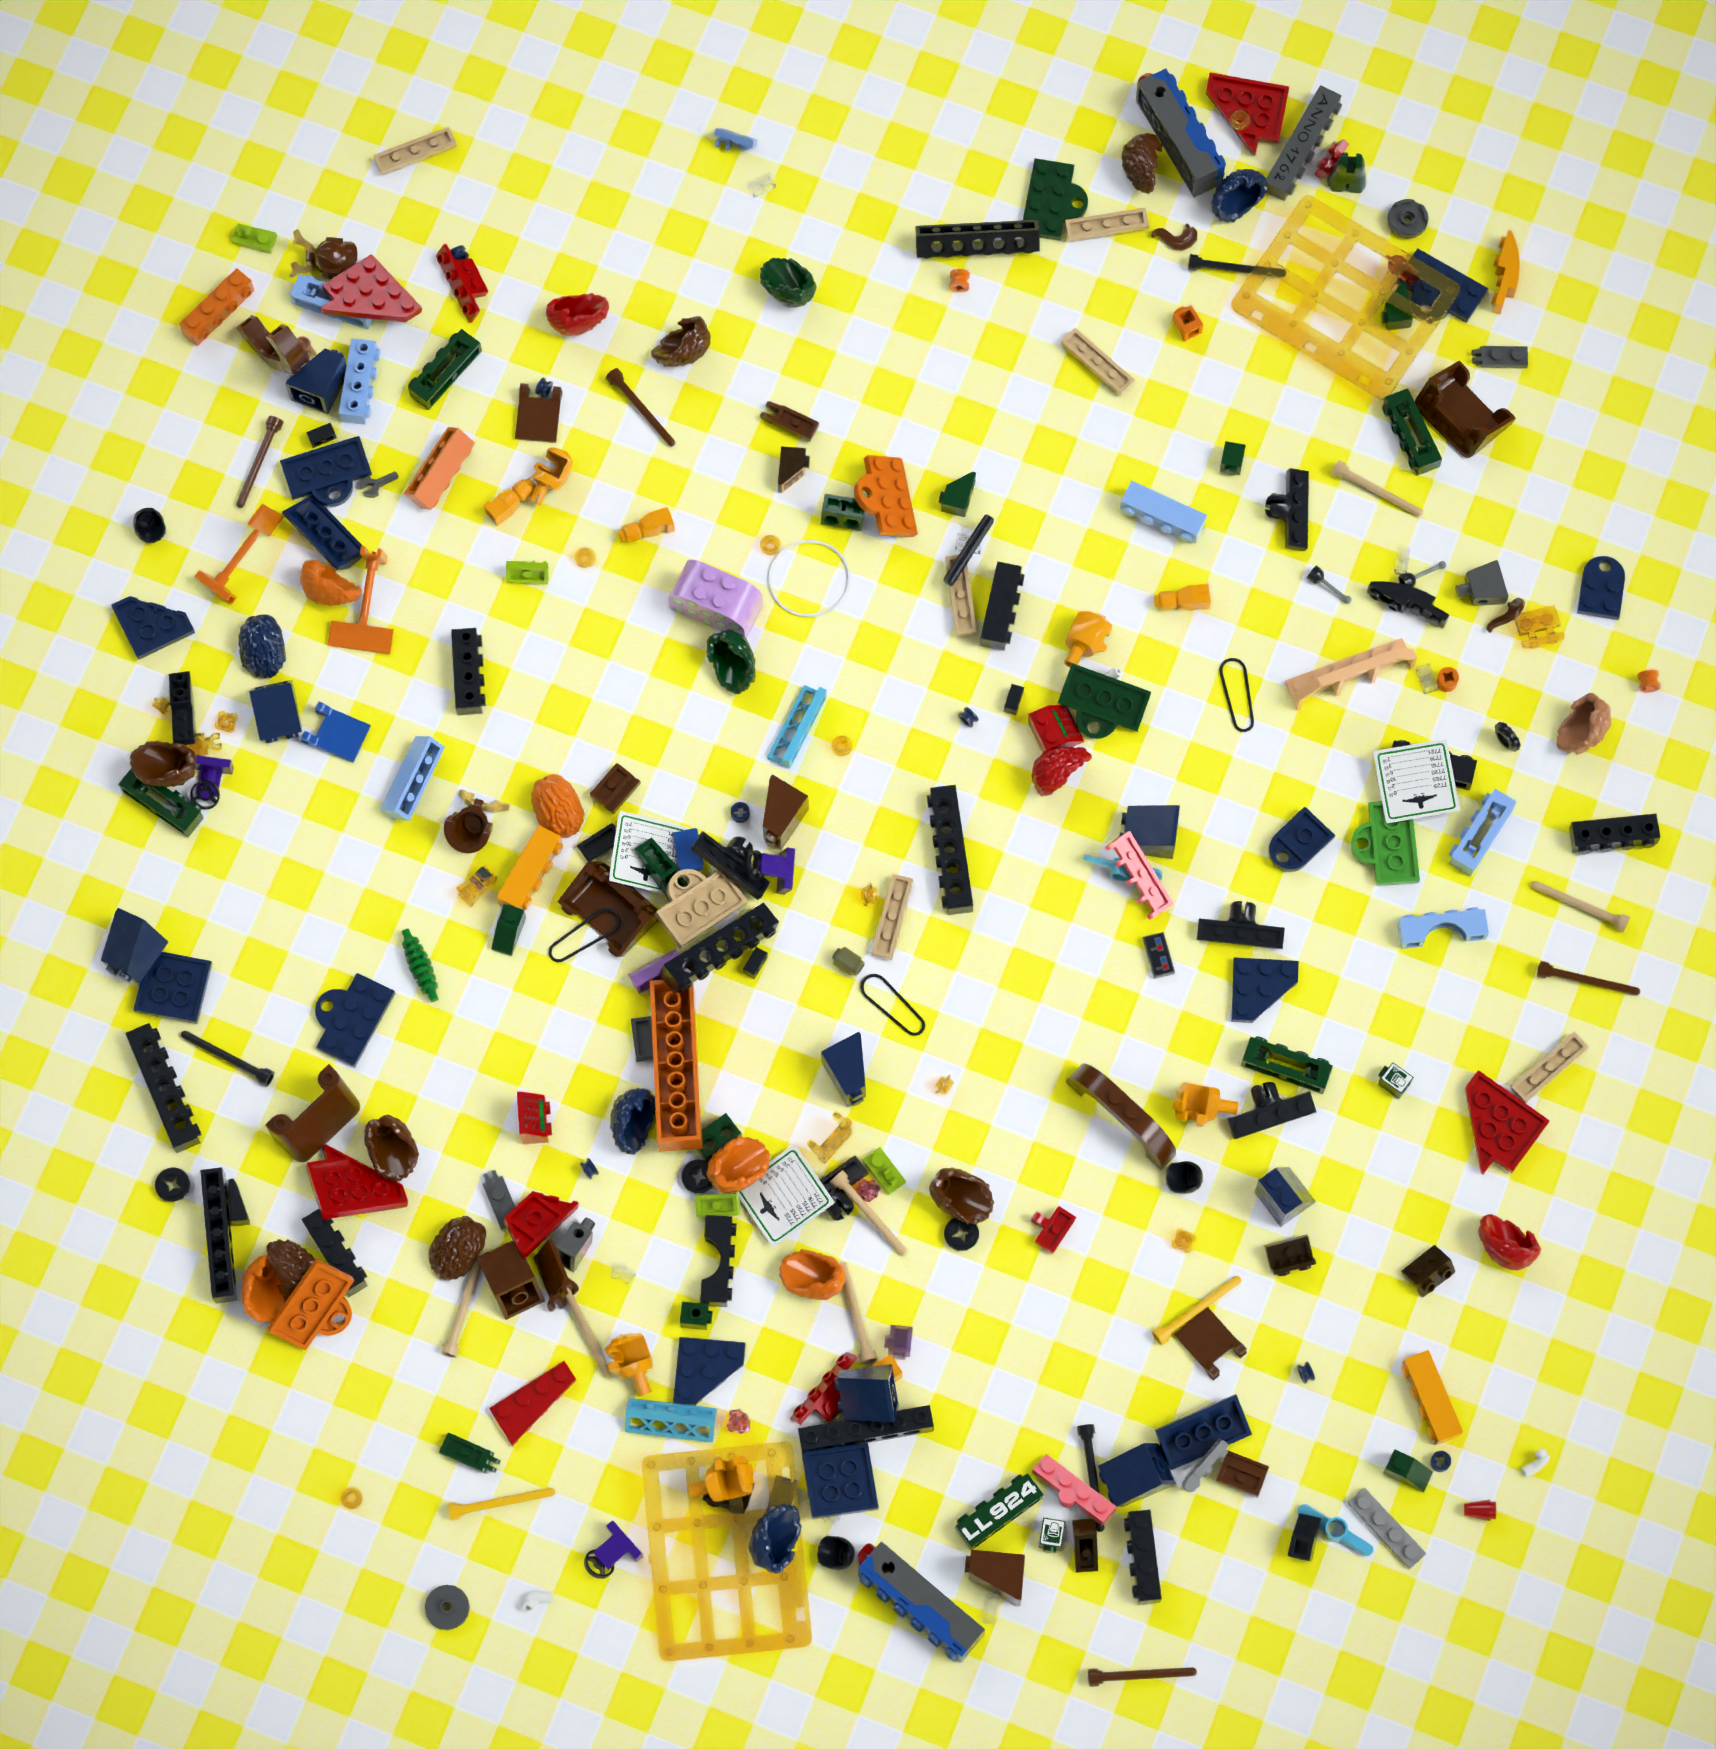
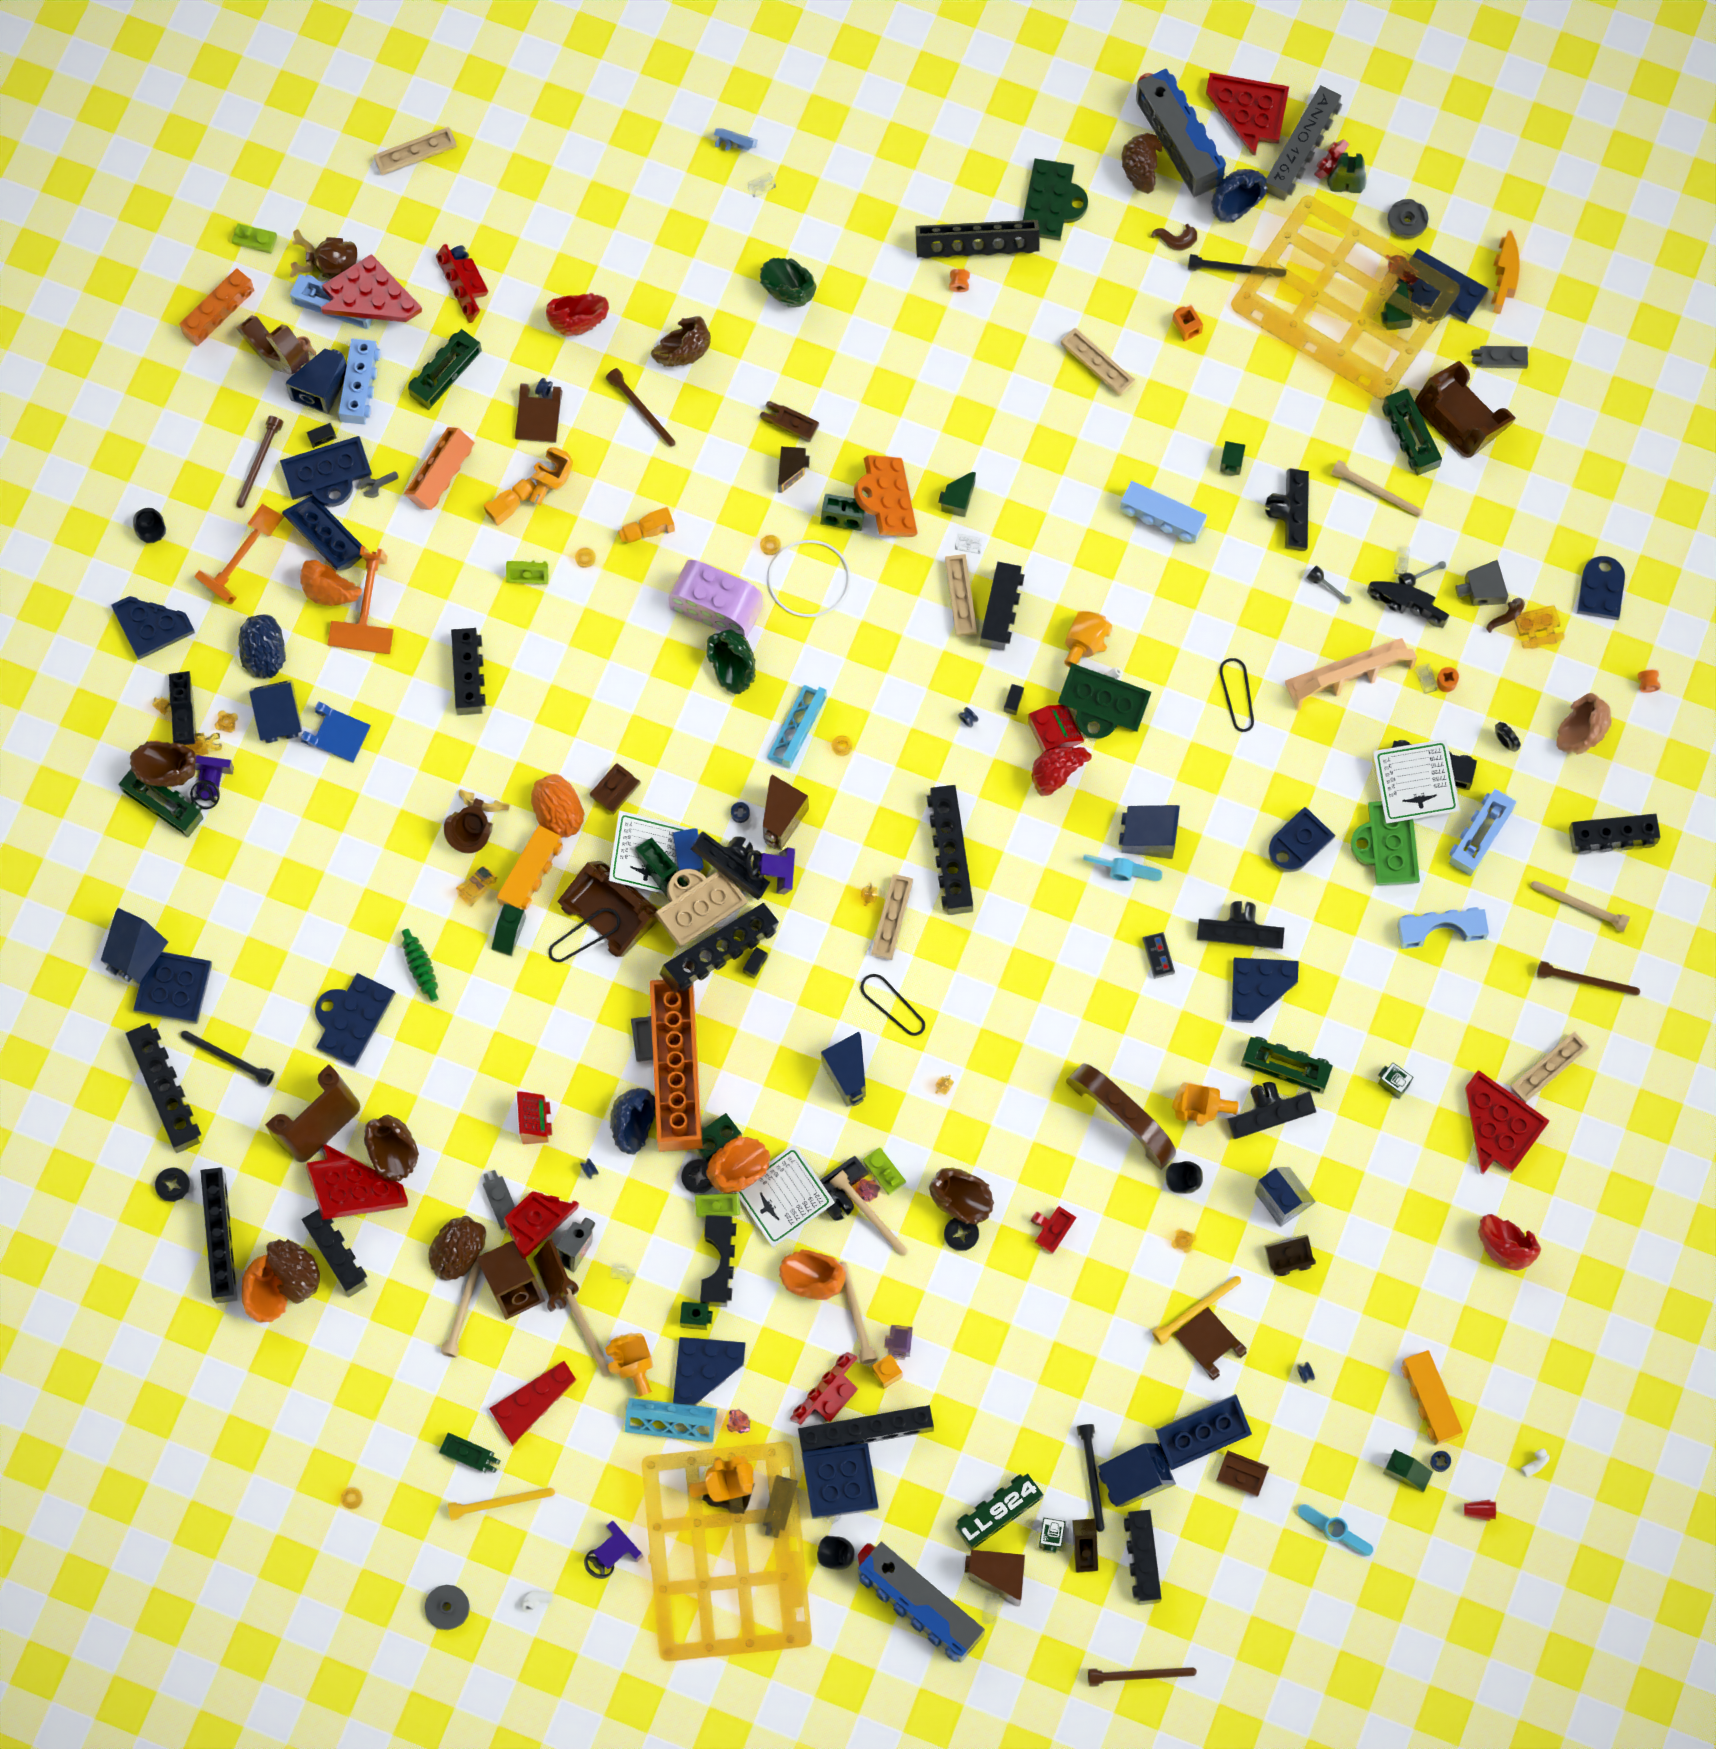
black slope [228,1178,250,1226] -> none
orange plate [268,1258,354,1351] -> none
light blue brick [380,736,445,821] -> none
black tile [577,823,616,862] -> none
medium lavender piece [628,949,686,994] -> none
dark blue hair [748,1504,802,1574] -> none
clear yellow piece [806,1111,853,1164] -> none
olive brick [832,946,865,977] -> none
dark blue slope [835,1364,899,1422] -> none
black axle [943,514,994,586] -> none
coral hinge [1032,1454,1117,1526] -> none
tan plate [1065,208,1149,242] -> none
hinge [1105,831,1174,920] -> none
light orange piece [1154,583,1211,611] -> none
light grey hinge [1182,1439,1229,1493] -> none
clear yellow plate [1230,110,1250,130] -> none
black slope [1288,1513,1321,1562] -> none
light grey plate [1347,1487,1427,1570] -> none
dark brown bracket [1401,1245,1456,1298] -> none

